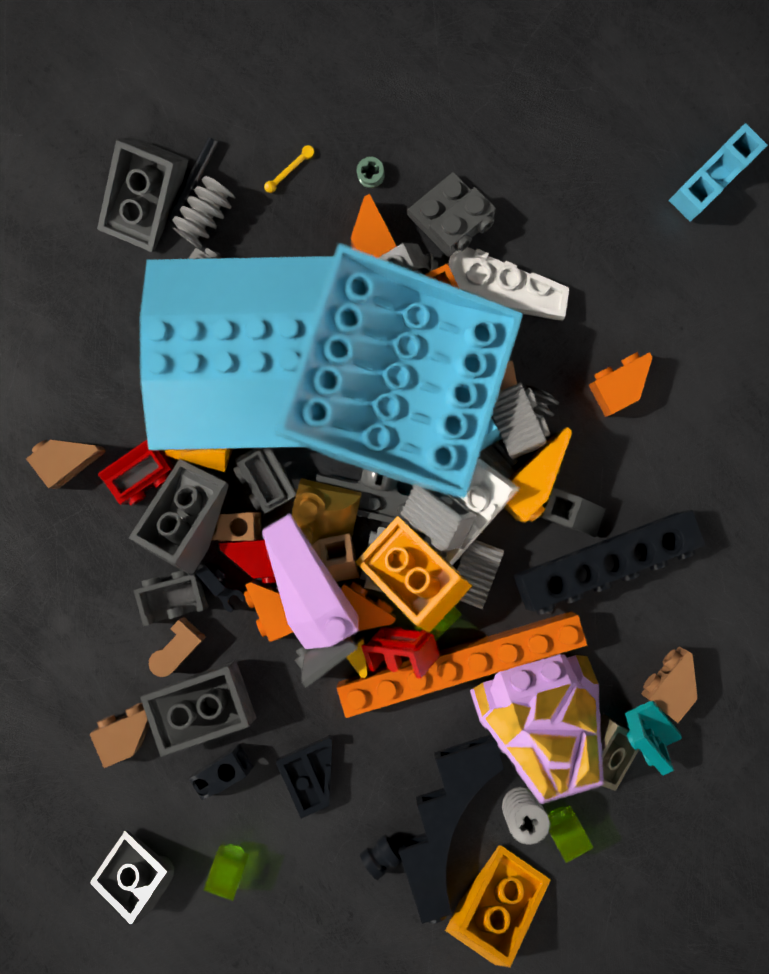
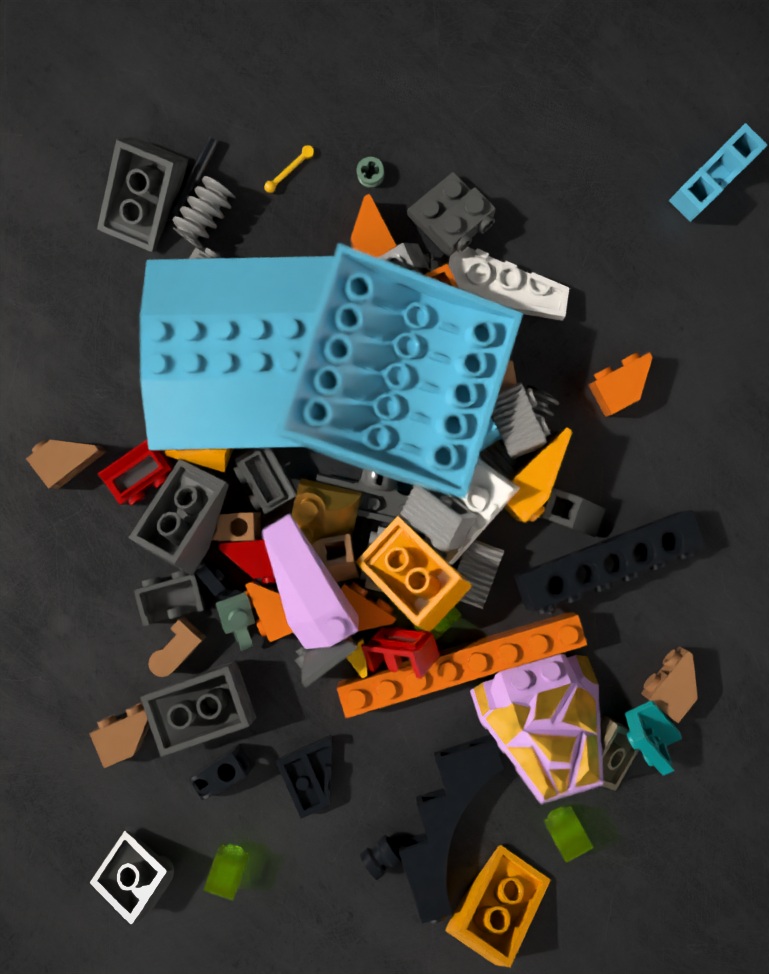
light grey piece [502,787,550,844] -> none
none -> sand green plate [215,592,255,651]

